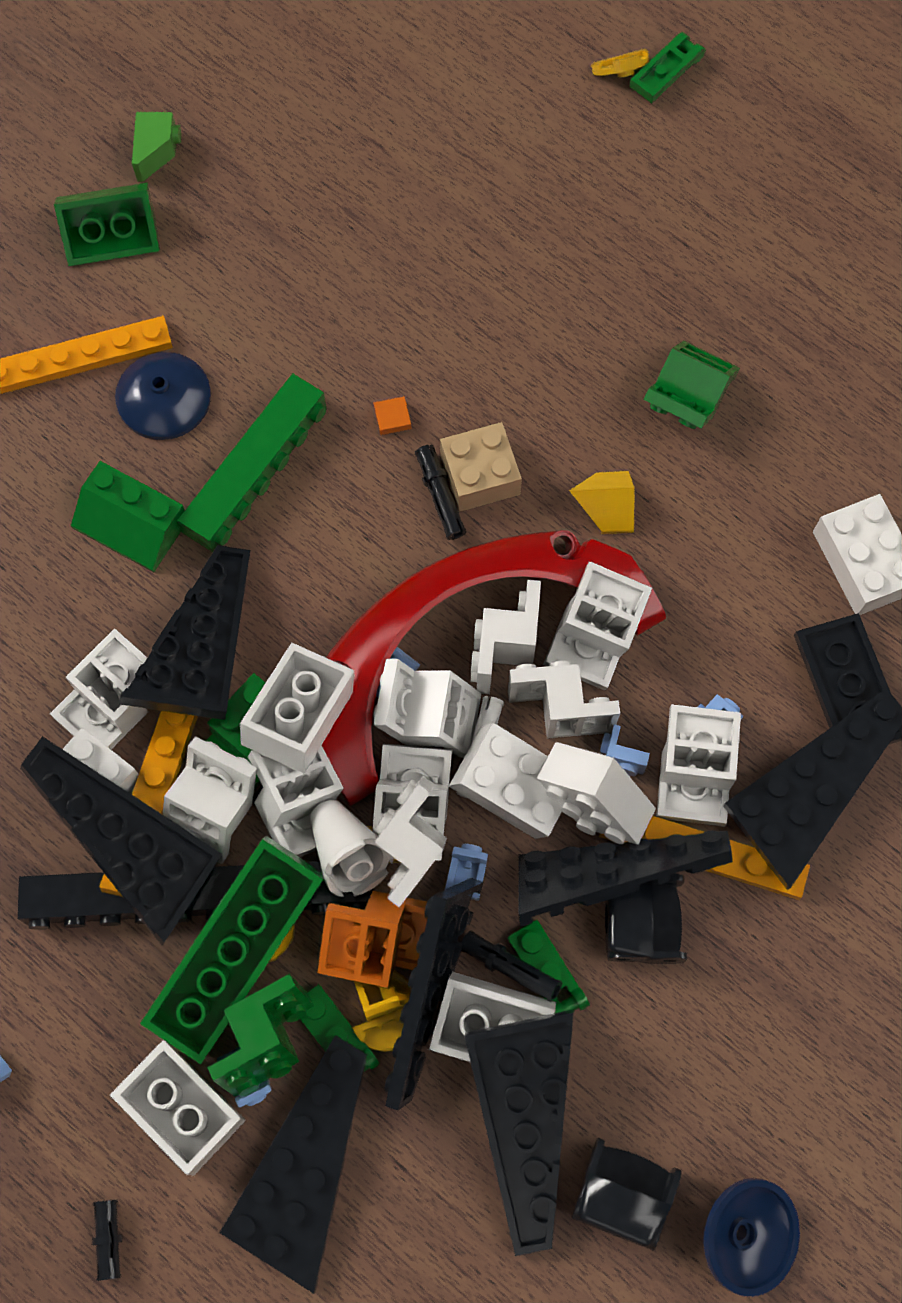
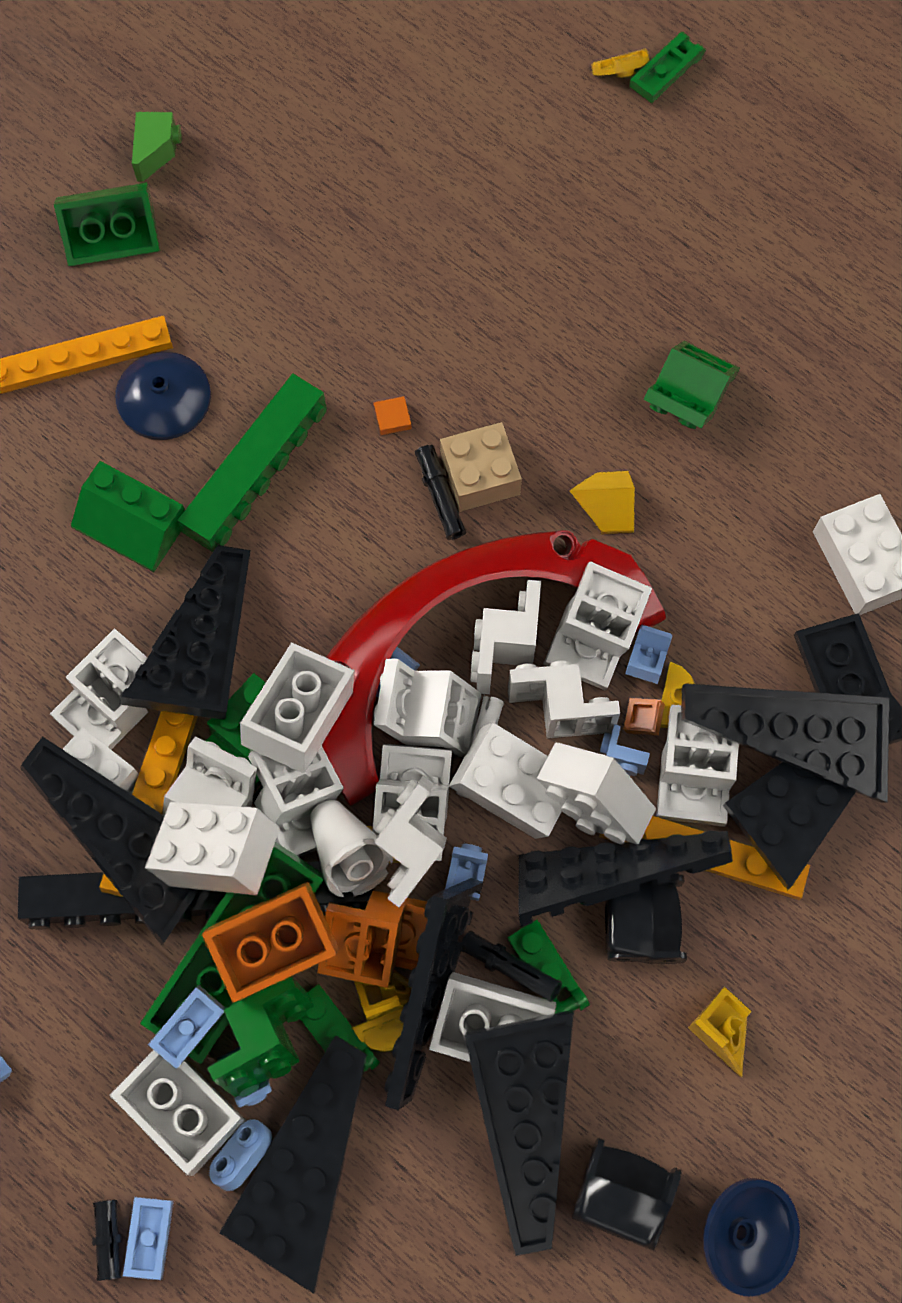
none -> light blue plate [123,1197,174,1280]
none -> white brick [145,802,280,895]
none -> light blue plate [148,985,226,1069]
none -> orange brick [202,882,339,1003]
none -> light blue plate [209,1119,272,1191]
none -> orange tile [623,698,665,736]
none -> light blue bracket [625,625,672,684]
none -> yellow plate [660,662,695,728]
none -> black wing [681,683,889,803]
none -> yellow slope [688,987,752,1078]

